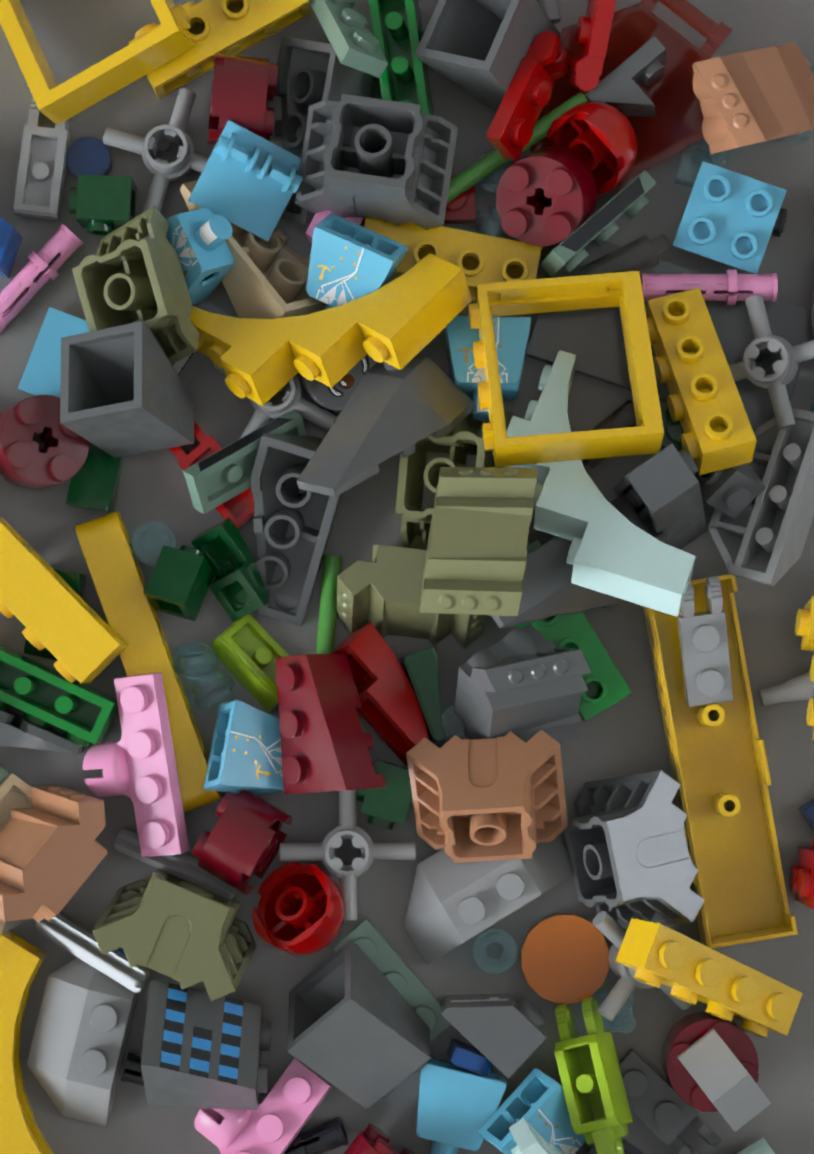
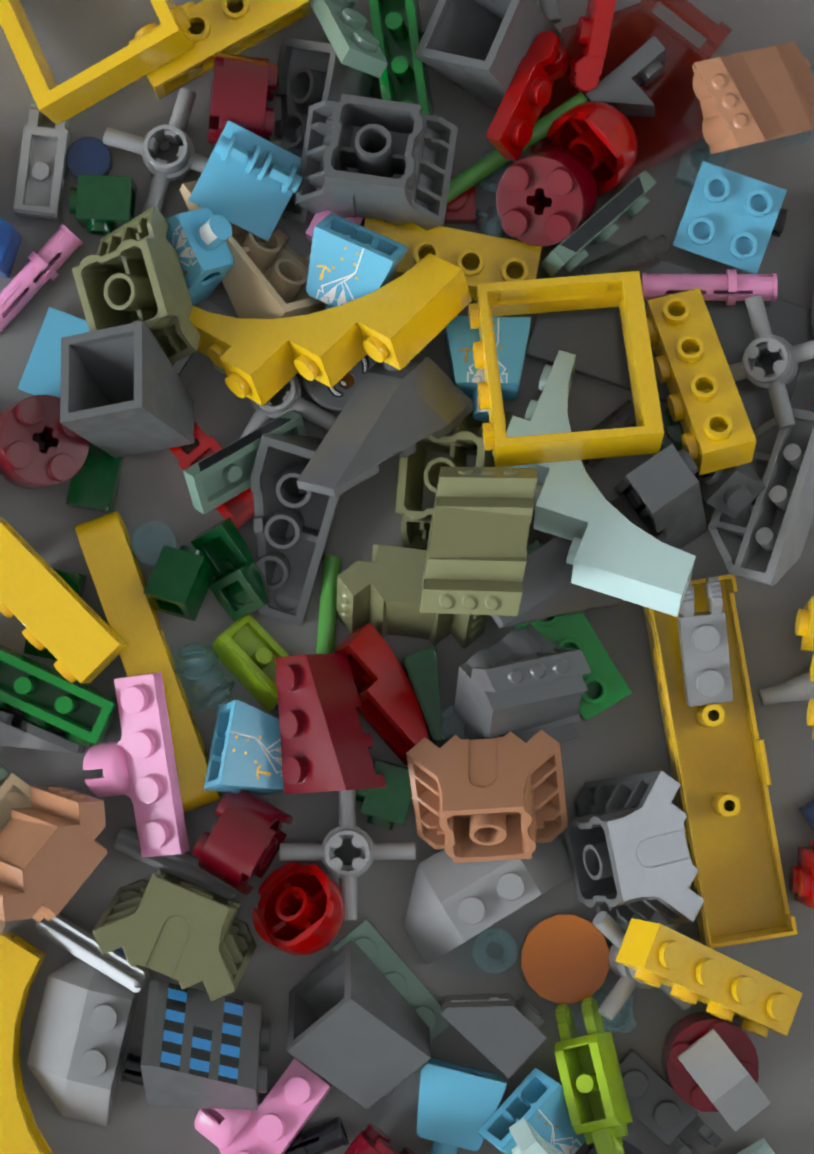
blue tile [446,1038,494,1075] -> none

